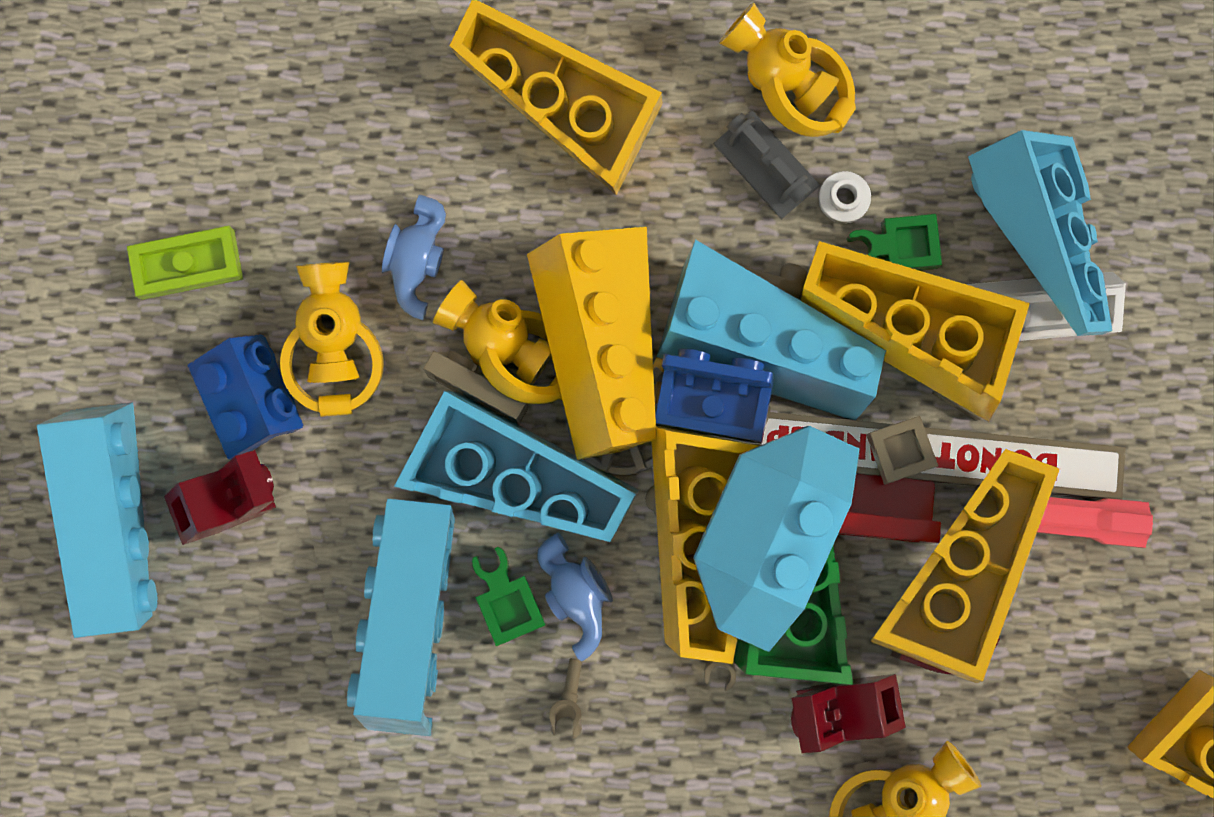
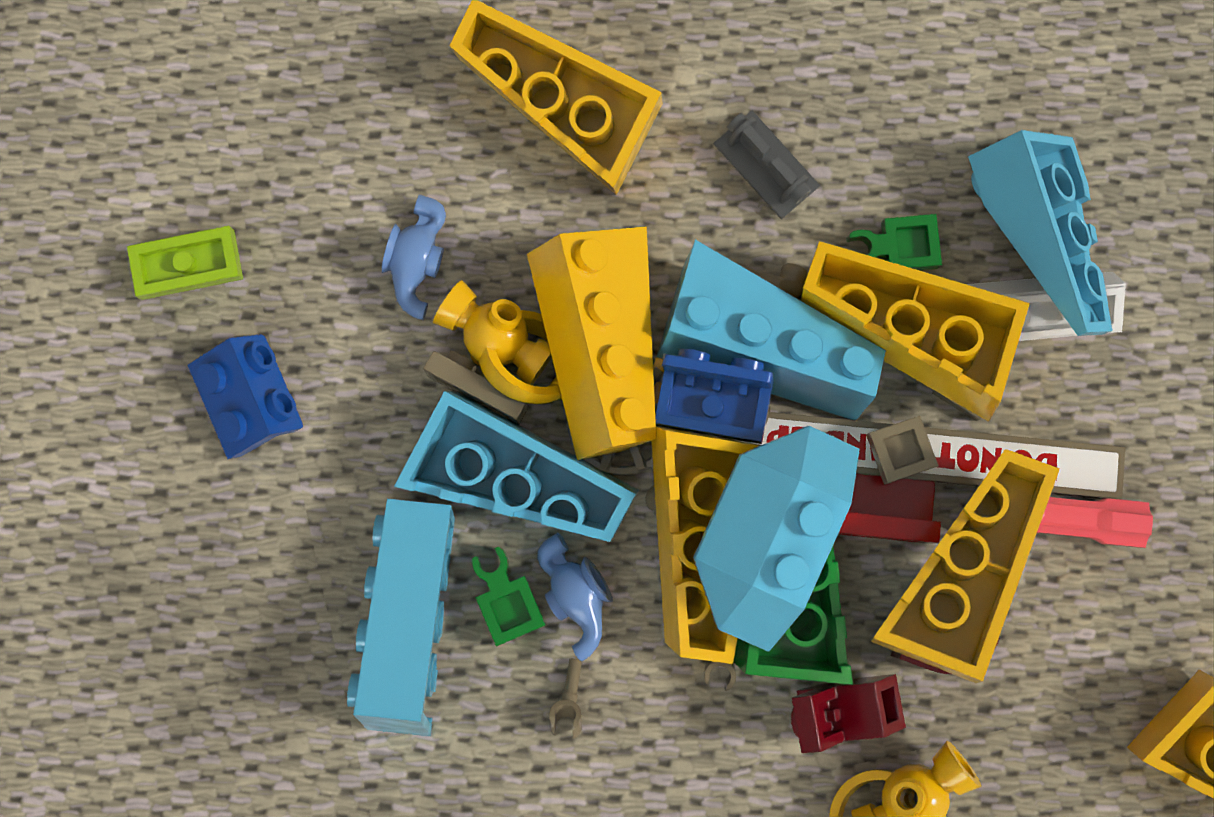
medium azure wedge [37,402,158,638] -> none
dark red brick [164,450,276,545] -> none
yellow piece [280,262,384,417] -> none
yellow piece [719,2,856,137] -> none
white plate [819,171,871,224] -> none

